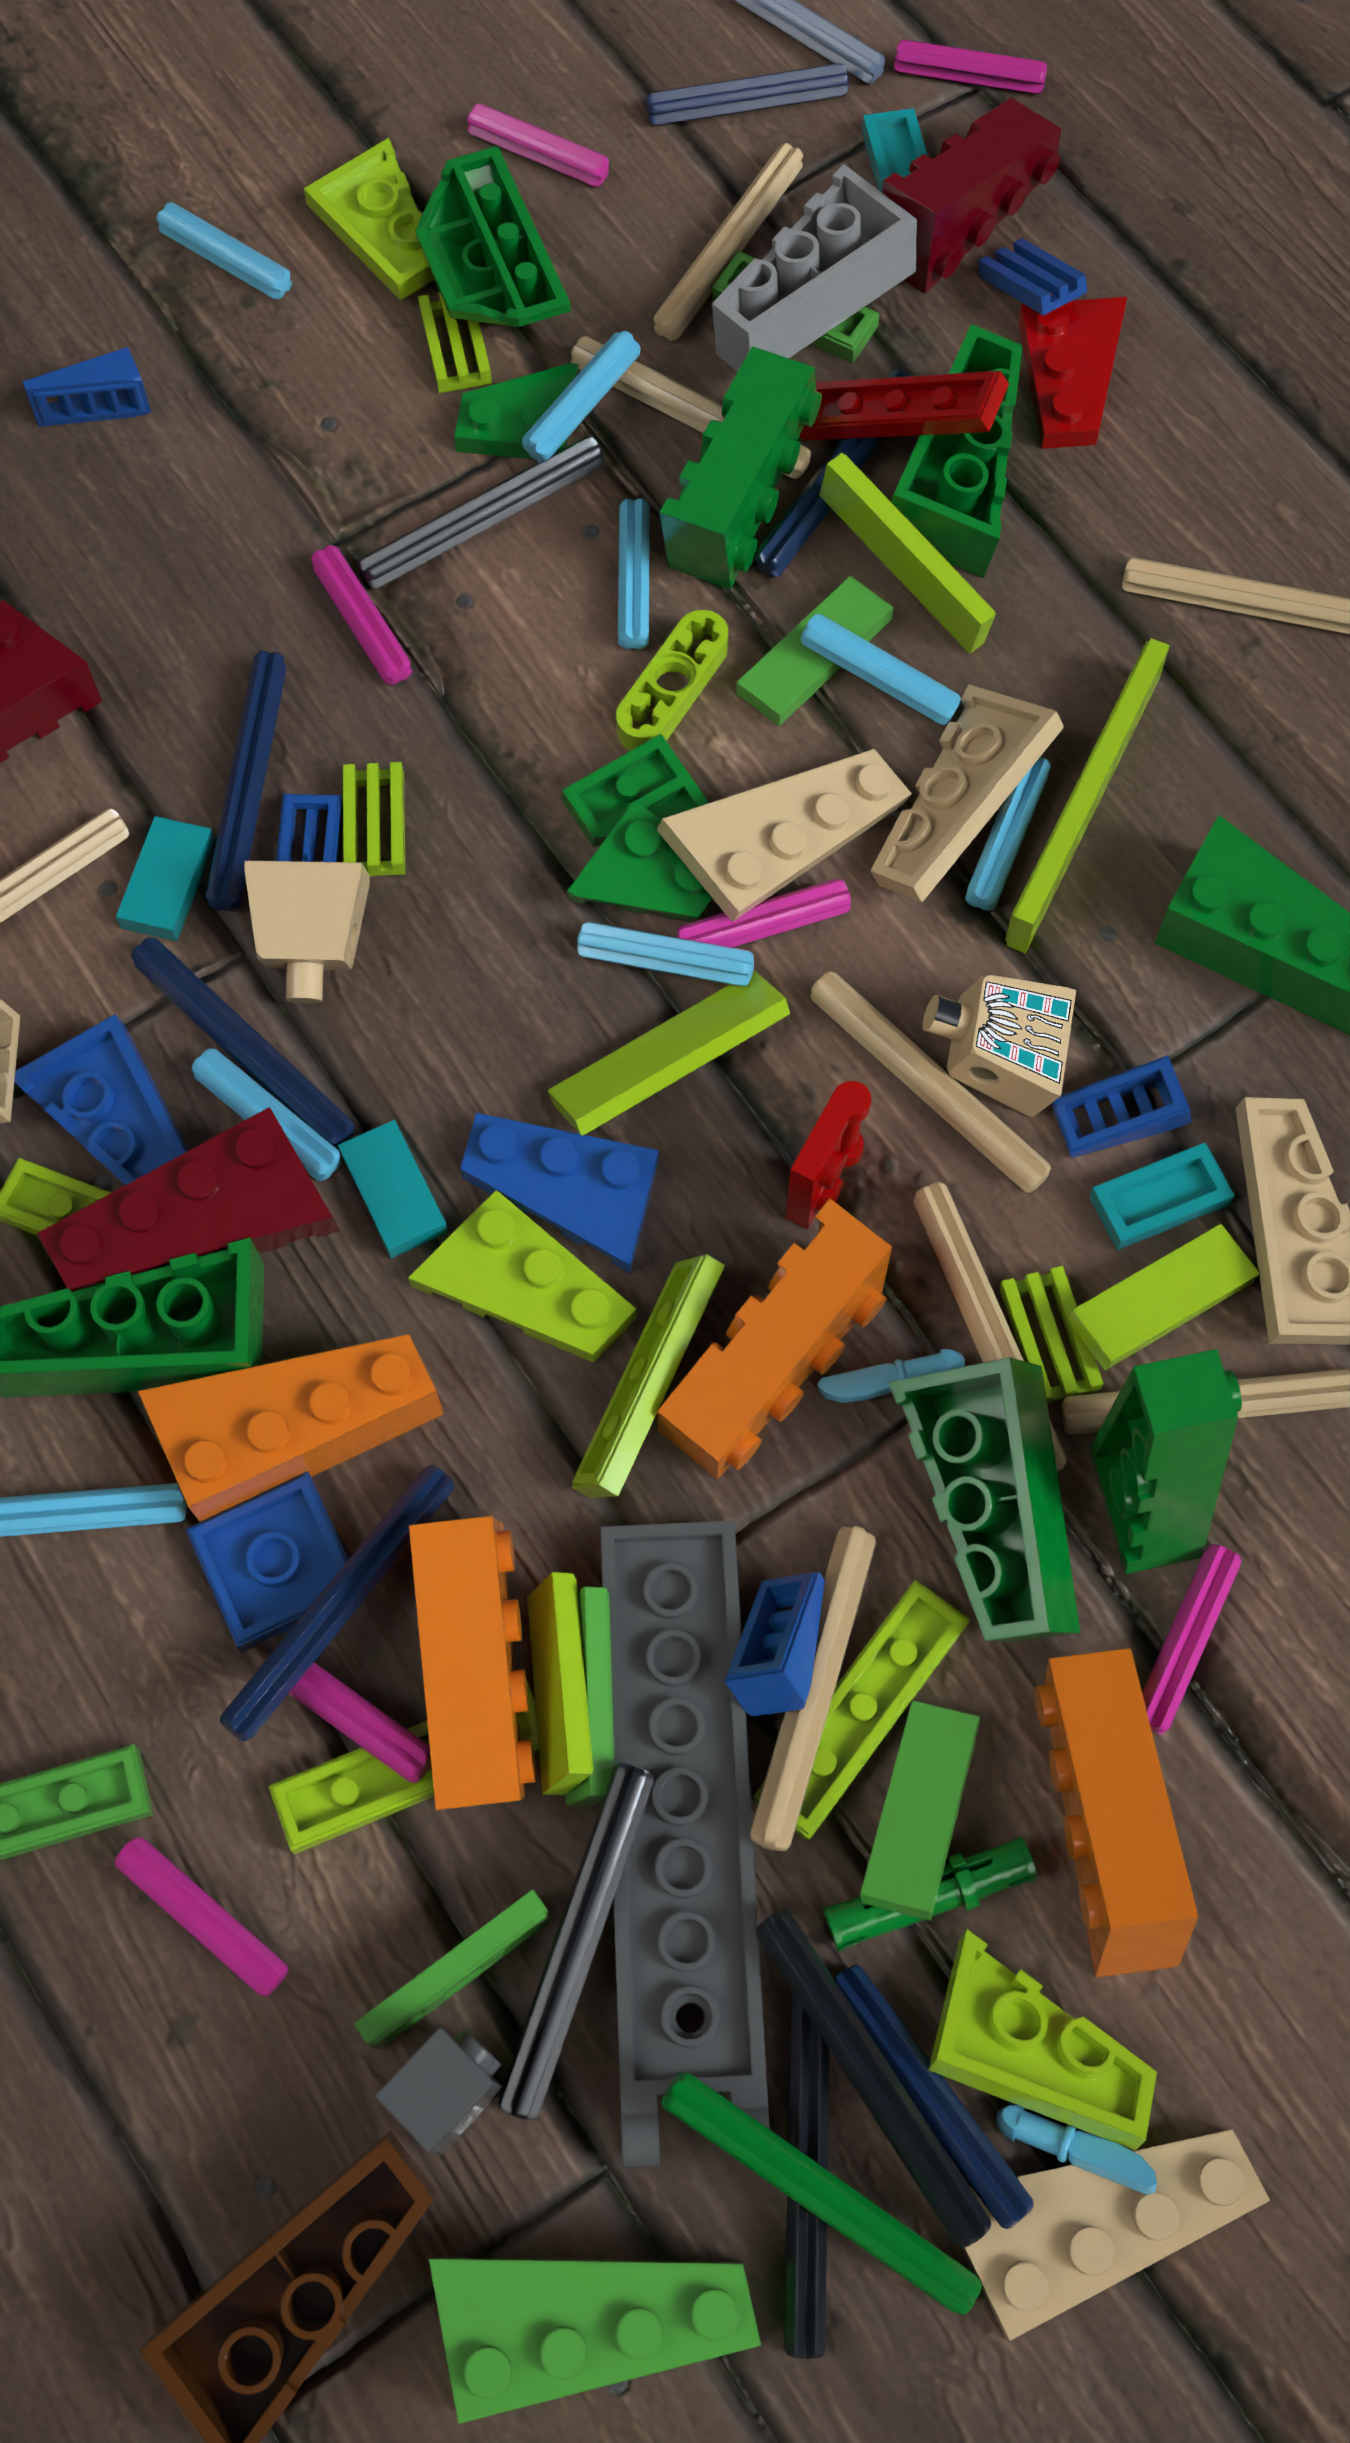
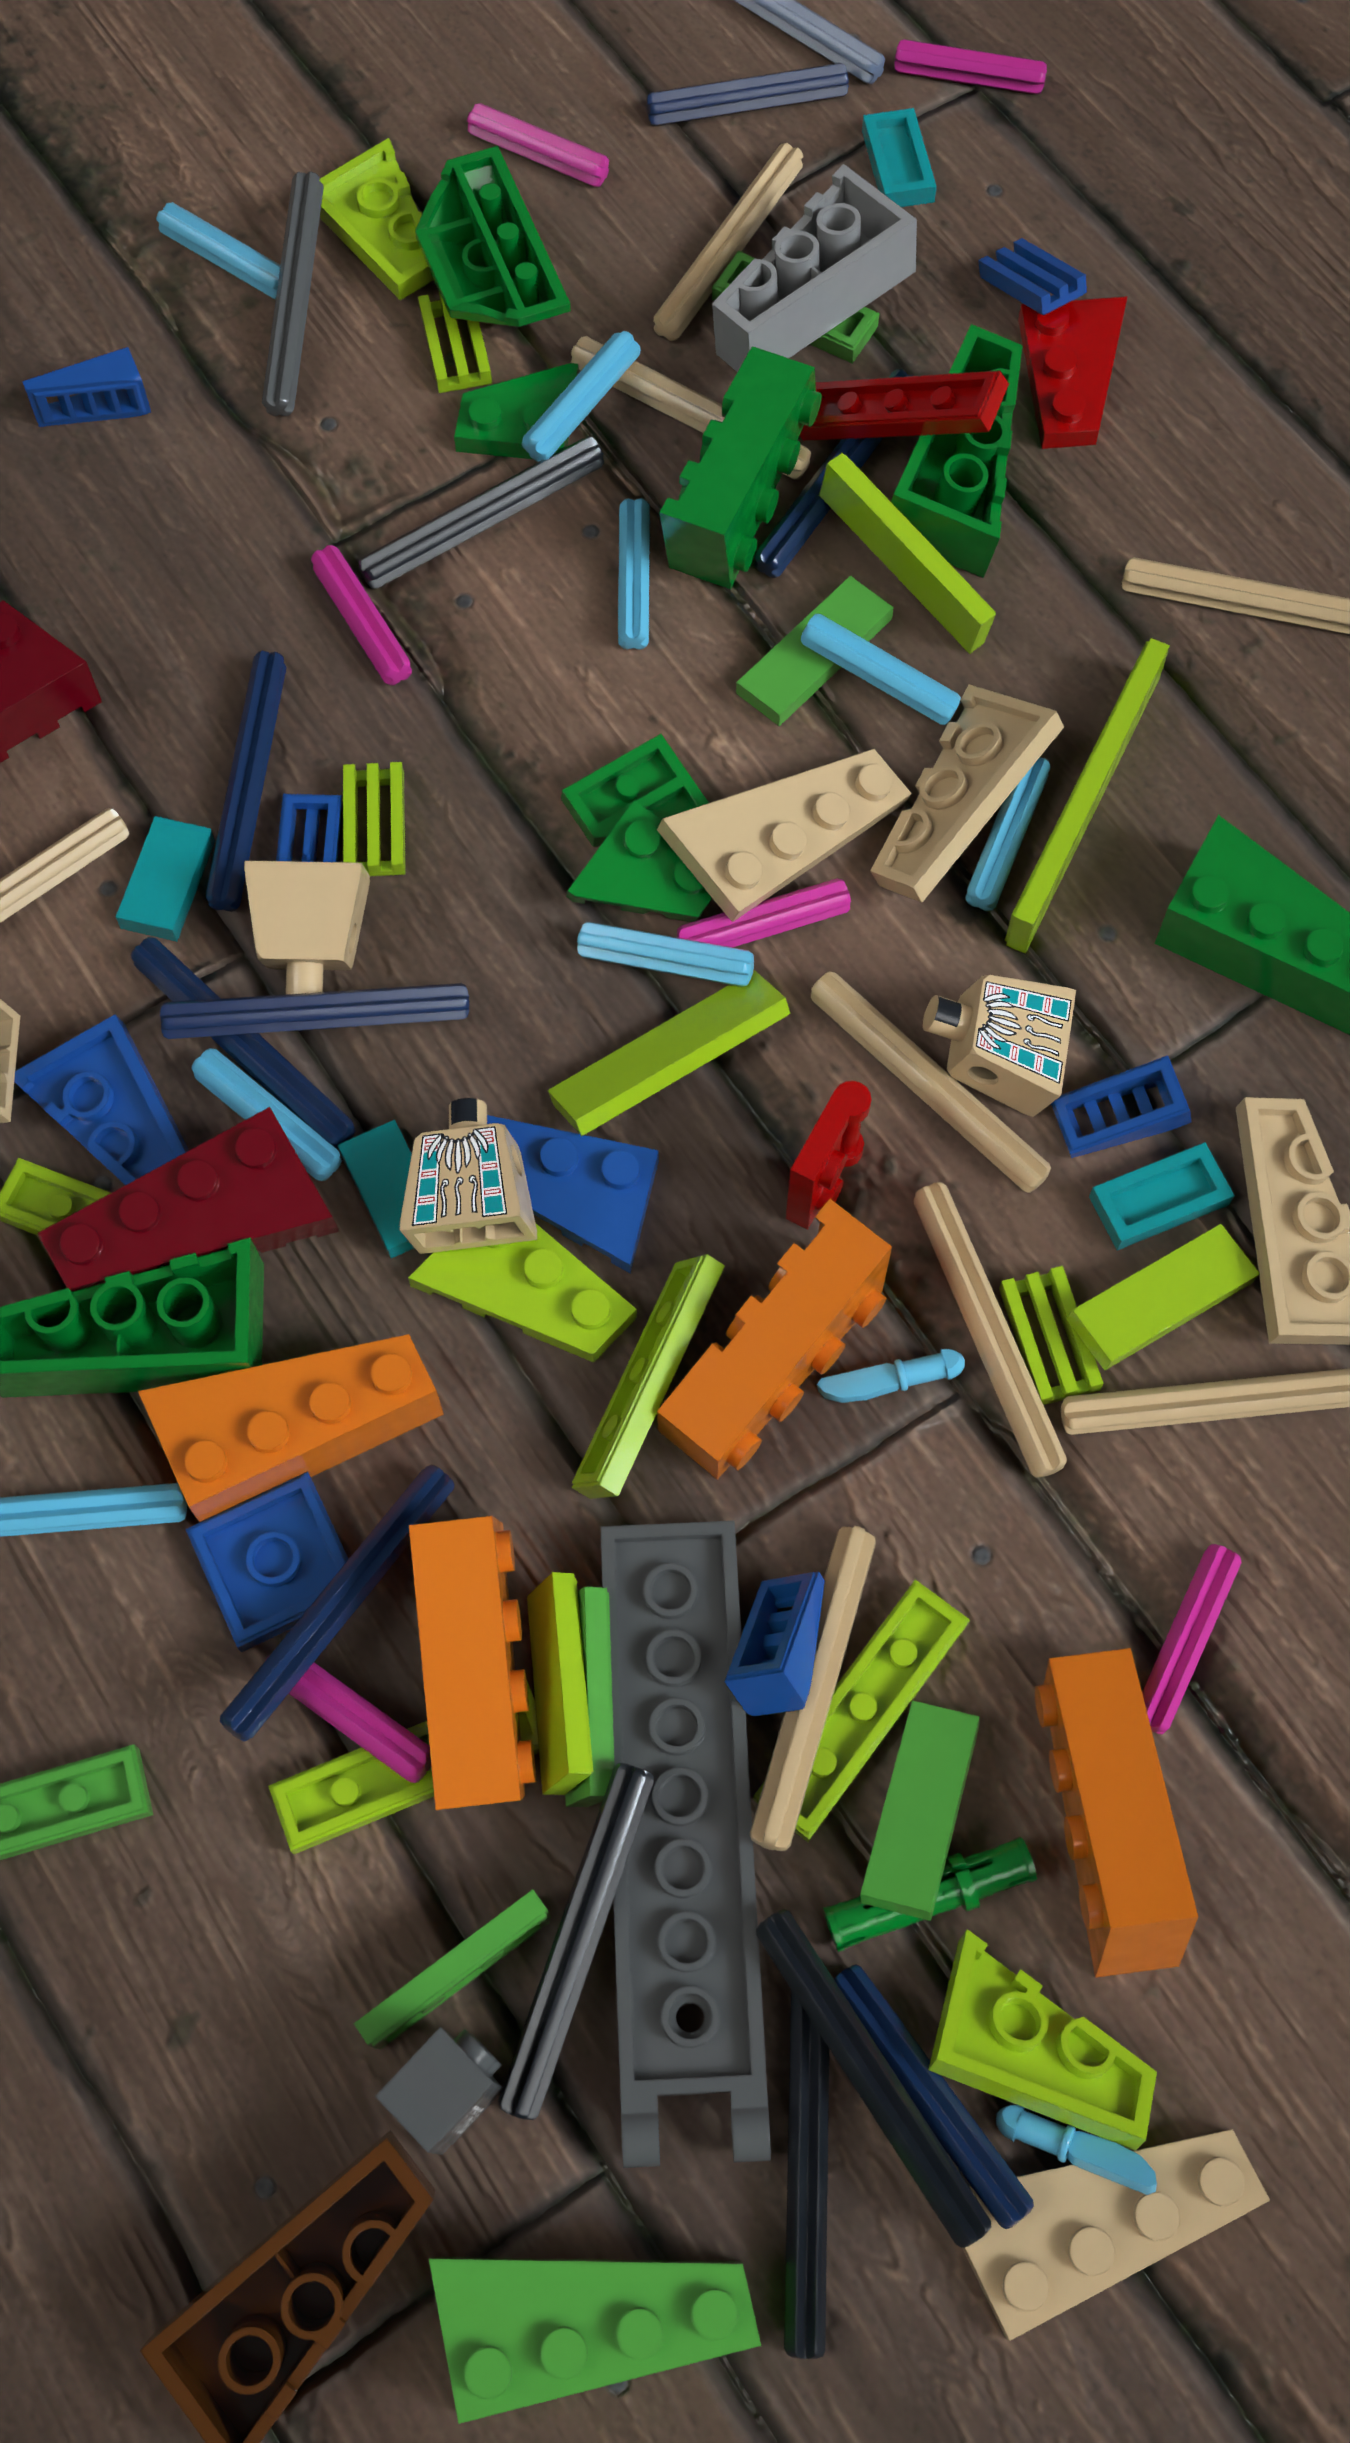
dark pink axle [114,1836,289,1997] -> none
lime beam [616,610,728,751] -> none
green axle [661,2072,982,2315] -> none
dark red wedge [882,97,1062,294] -> none
green wedge [888,1357,1081,1642] -> none
green wedge [1089,1349,1242,1574] -> none
none -> dark blue axle [160,983,470,1039]
none -> dark grey axle [262,171,324,417]
none -> torso [400,1098,537,1254]

